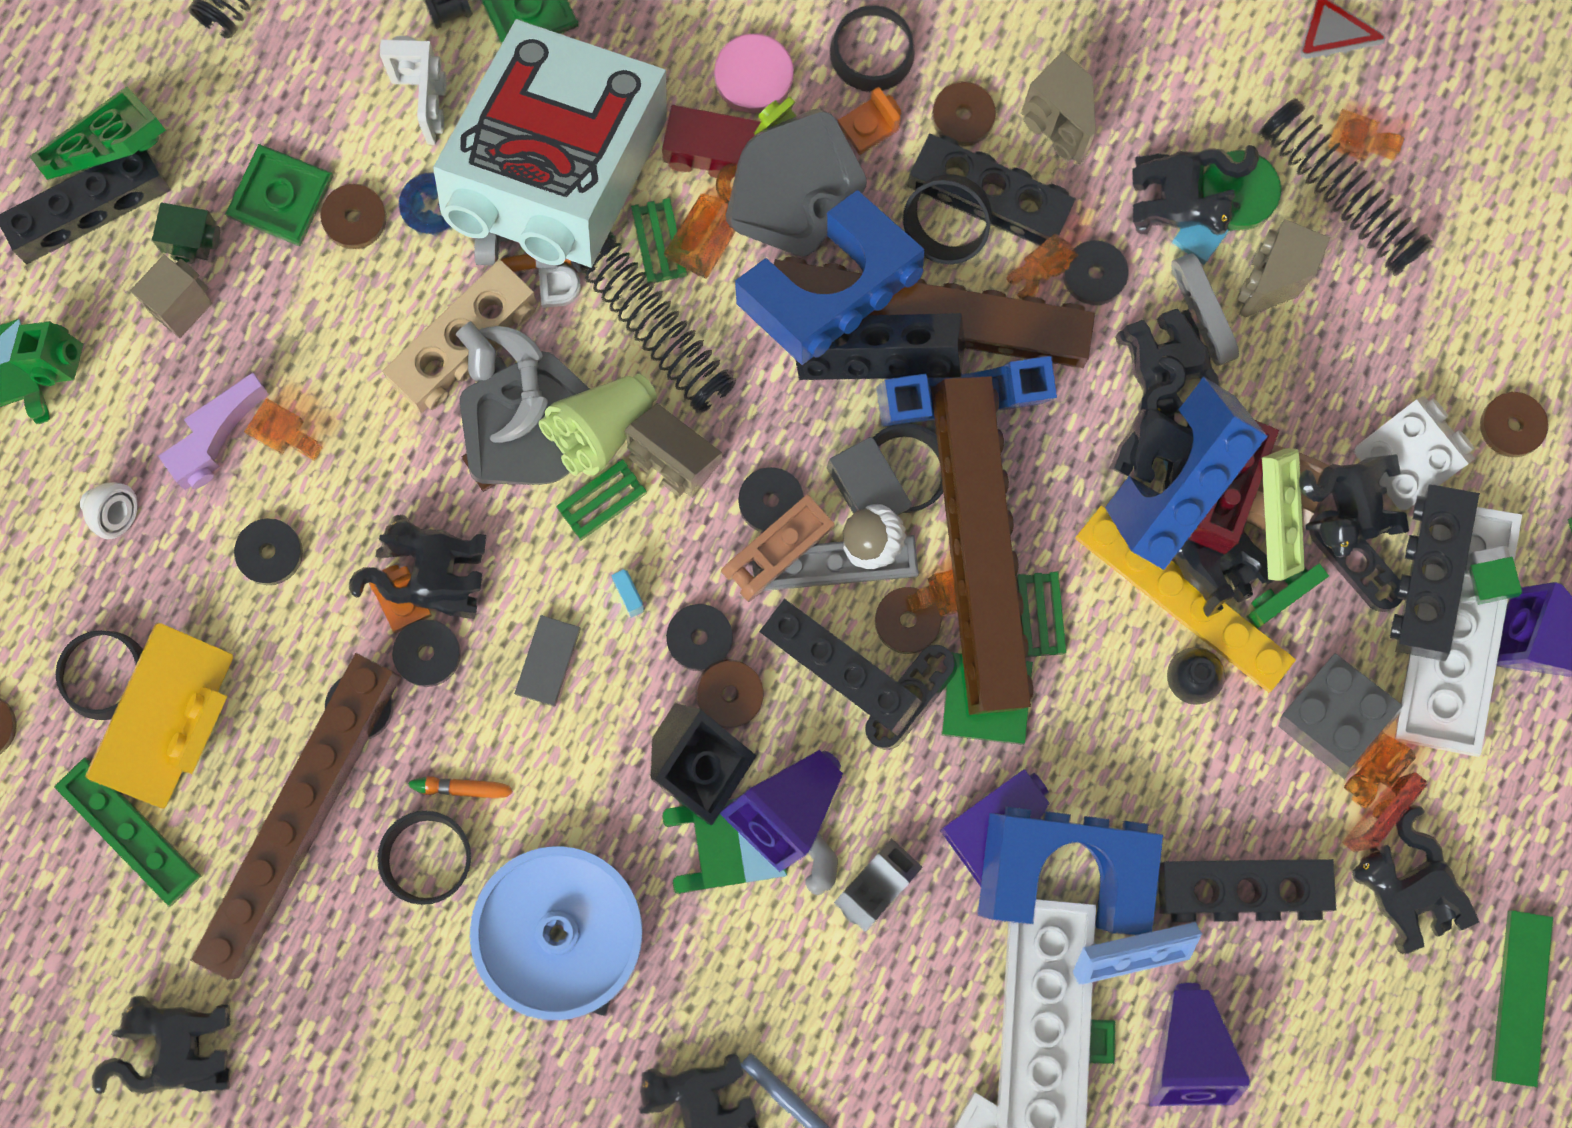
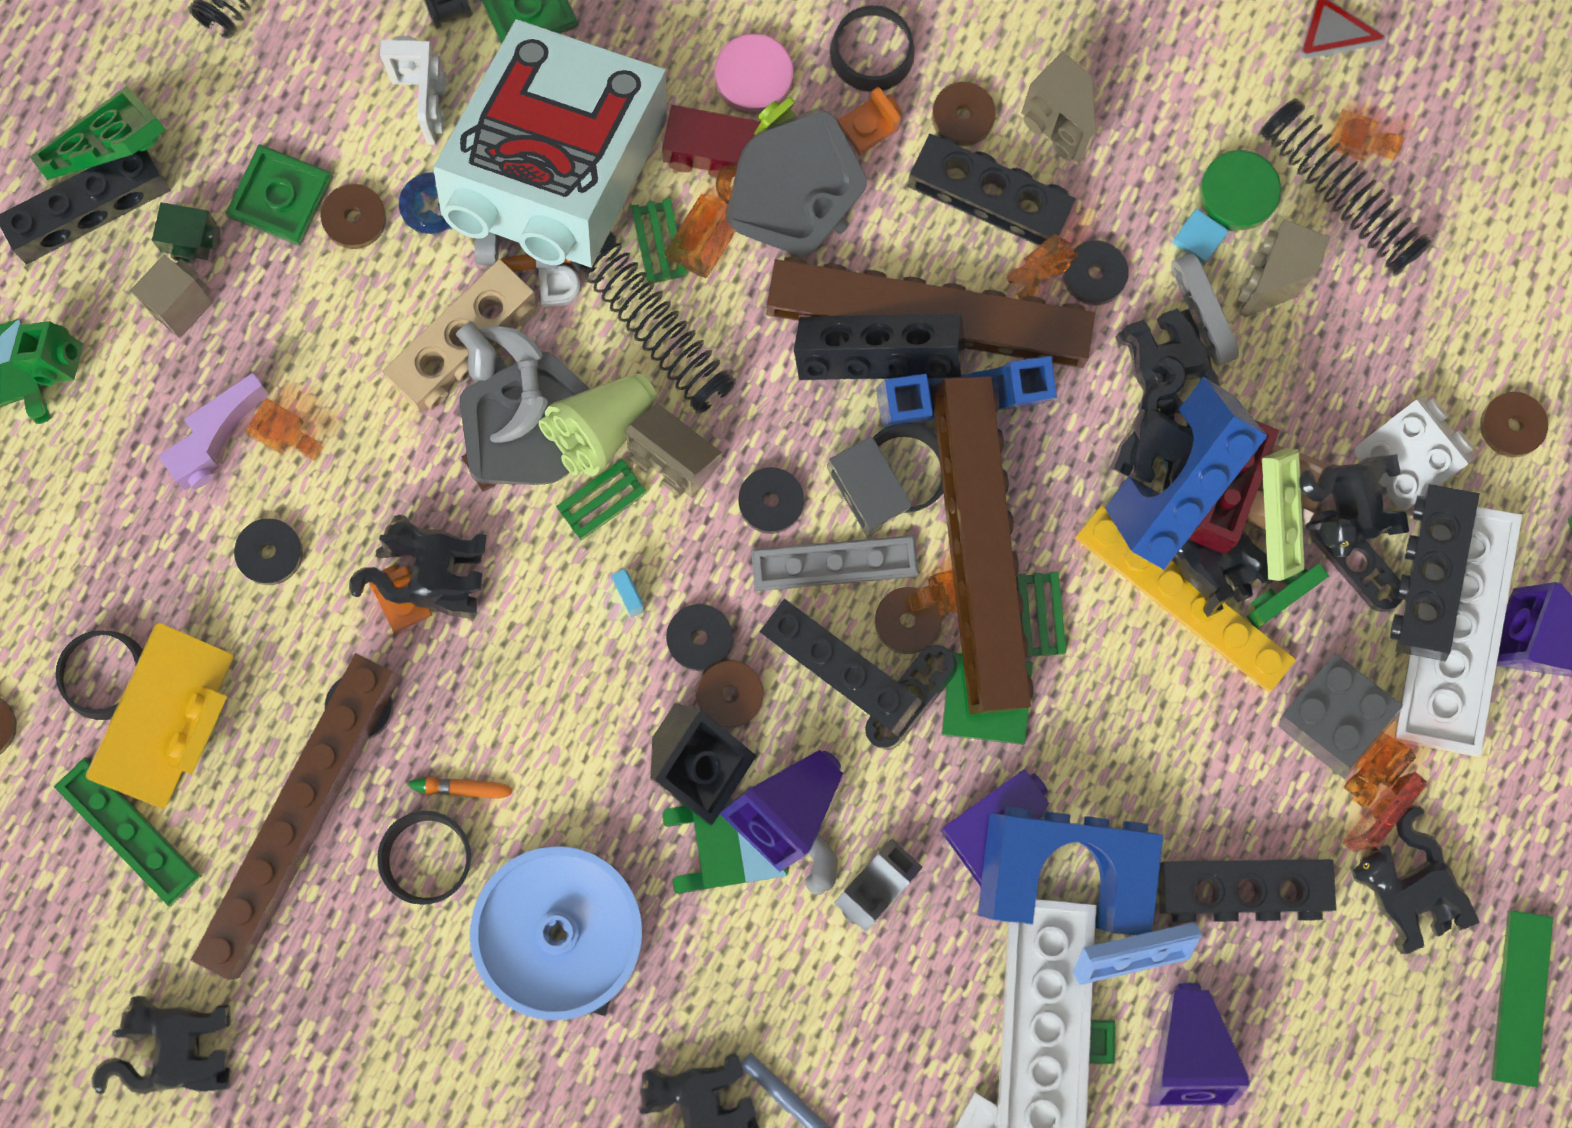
white brick [80,482,138,539] -> none
black piece [392,620,461,687] -> none
dark grey tile [514,615,581,707] -> none
nougat plate [721,494,835,602] -> none
blue arch [735,190,924,365] -> none
hair [843,504,907,569] -> none
black tyre [903,174,992,264] -> none
black animal [1132,145,1259,235] -> none
black brick [1167,647,1225,705] -> none
green piece [1467,546,1522,605] -> none

